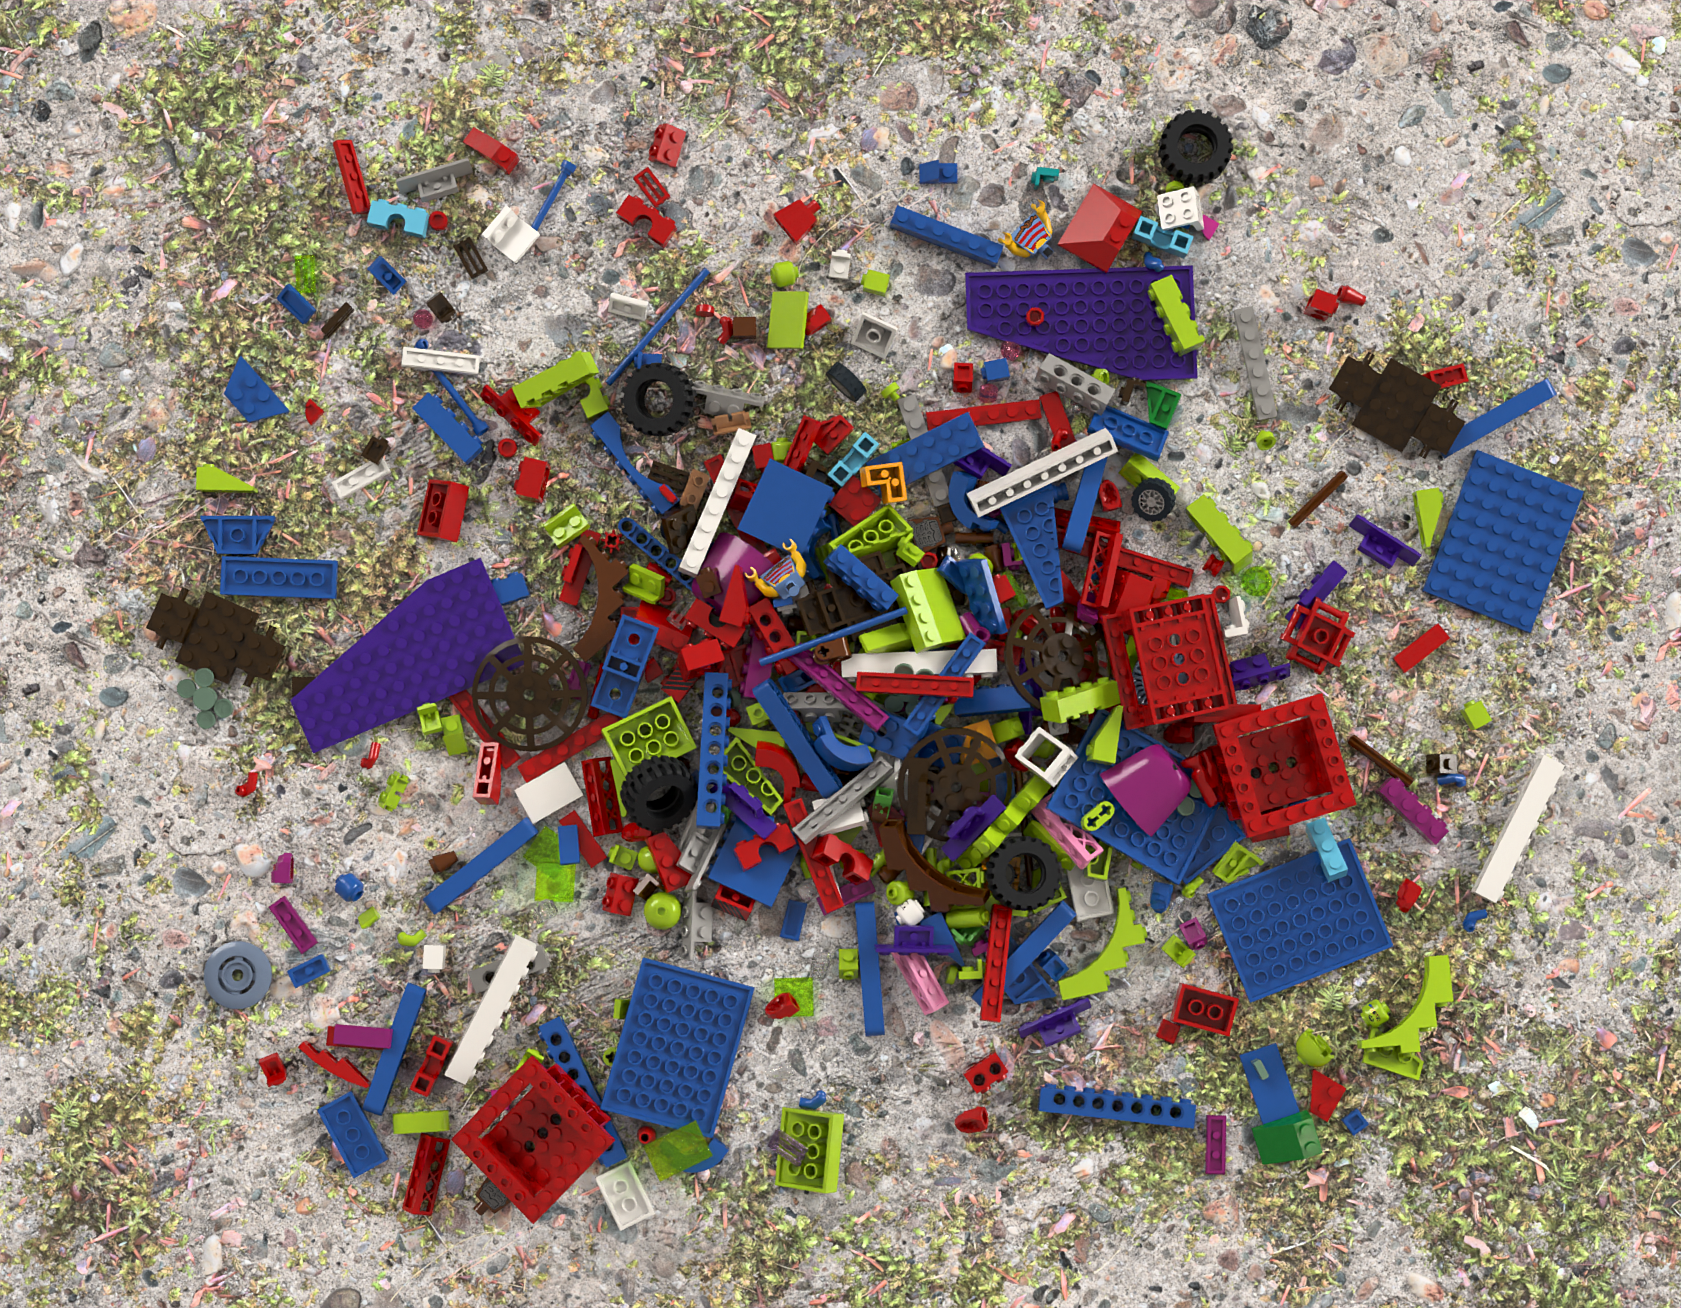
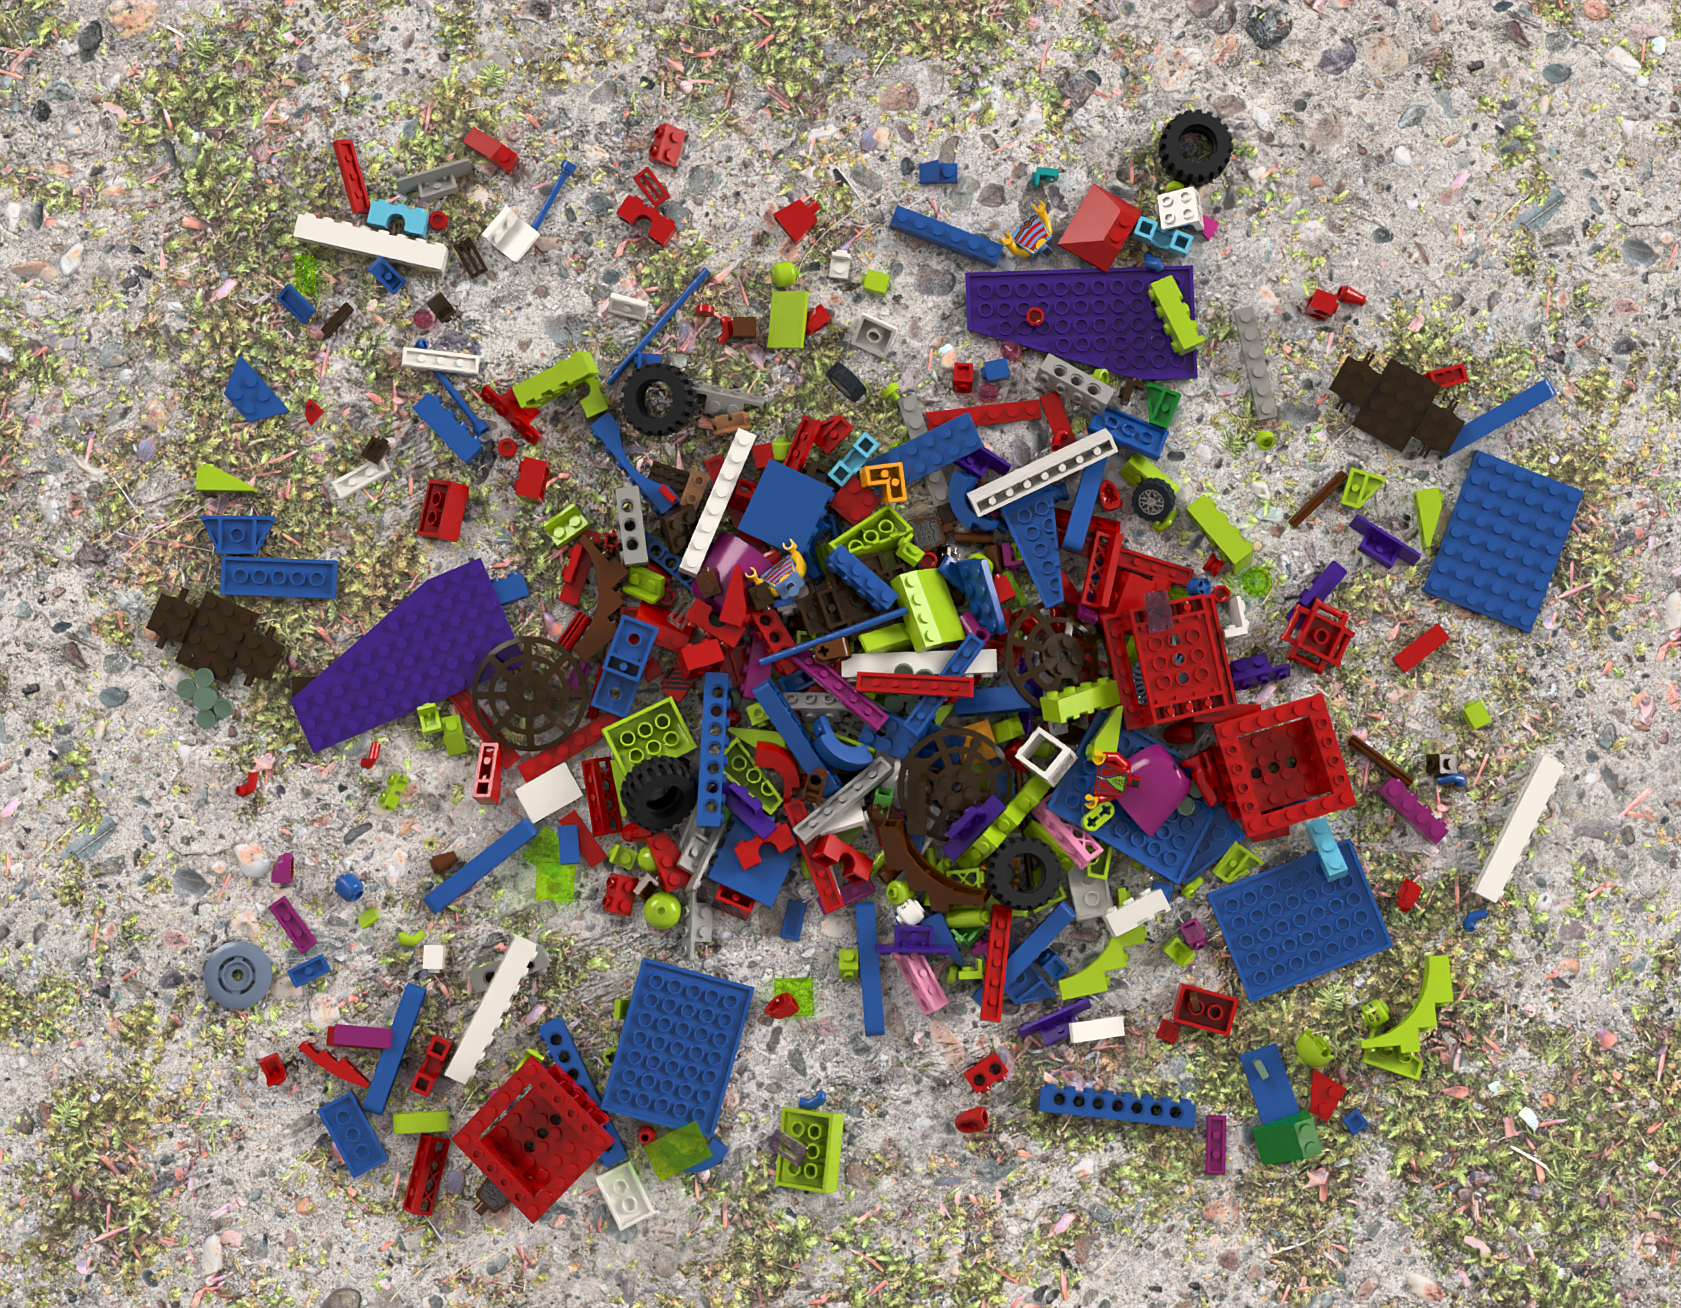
none -> white brick [293,213,449,274]
none -> red tile [557,611,592,651]
none -> light grey brick [612,486,649,567]
none -> dark brown bracket [747,581,775,613]
none -> reddish brown piece [801,767,828,807]
none -> white tile [1069,1016,1125,1043]
none -> torso [1085,749,1141,809]
none -> white wedge [1102,888,1172,937]
none -> hinge [1143,590,1174,633]
none -> lime arm [1152,509,1178,532]
none -> blue wheel [1187,578,1211,596]
none -> reddish brown tile [1189,992,1201,1012]
none -> lime wing [1340,467,1387,510]

